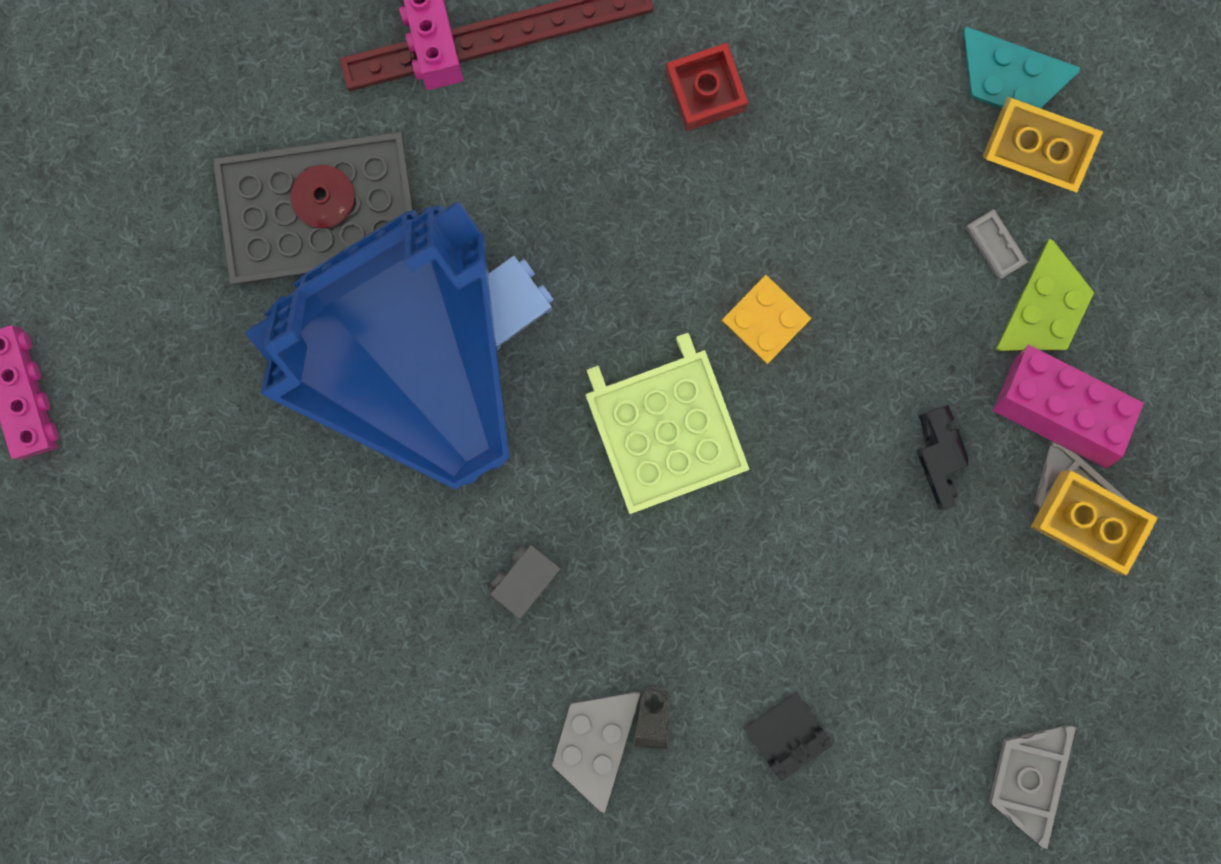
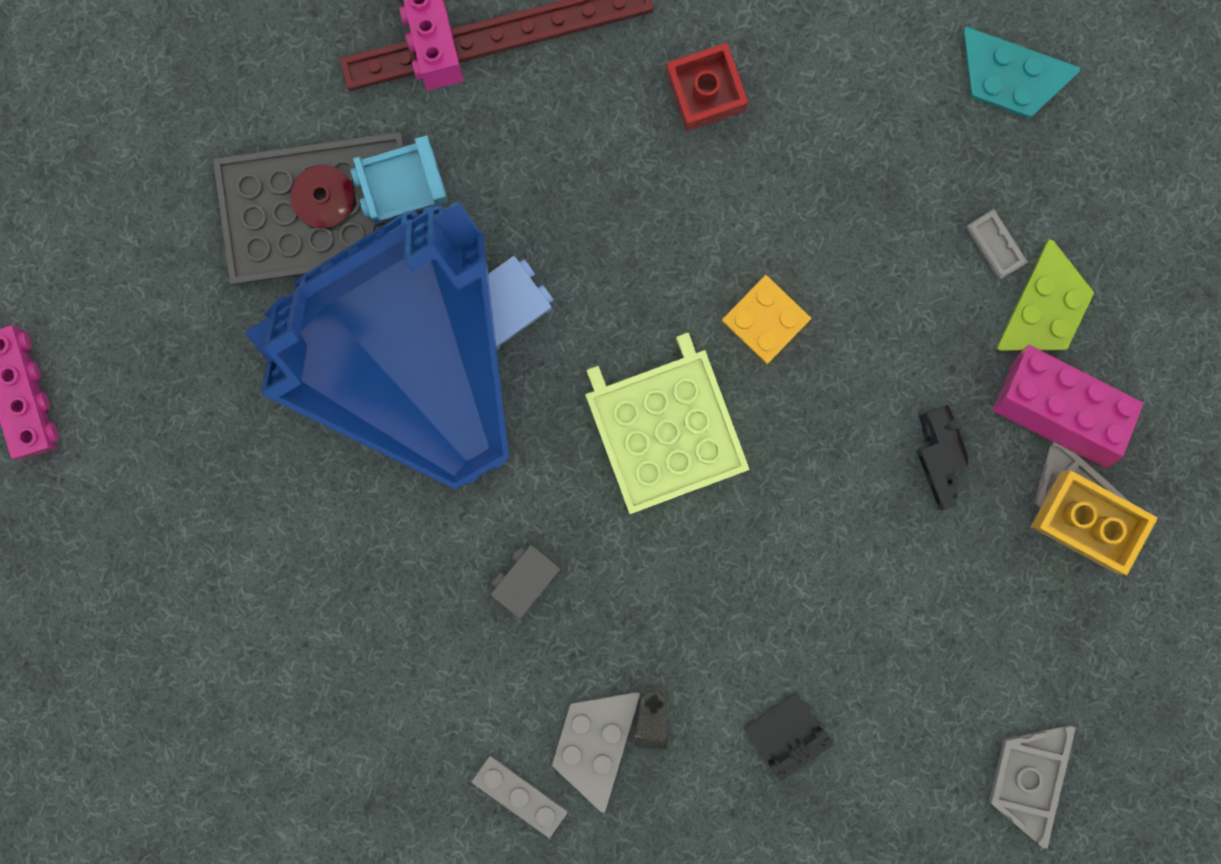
yellow brick [982,97,1103,193] -> none
none -> medium azure panel [350,135,449,224]
none -> light grey plate [471,755,568,839]

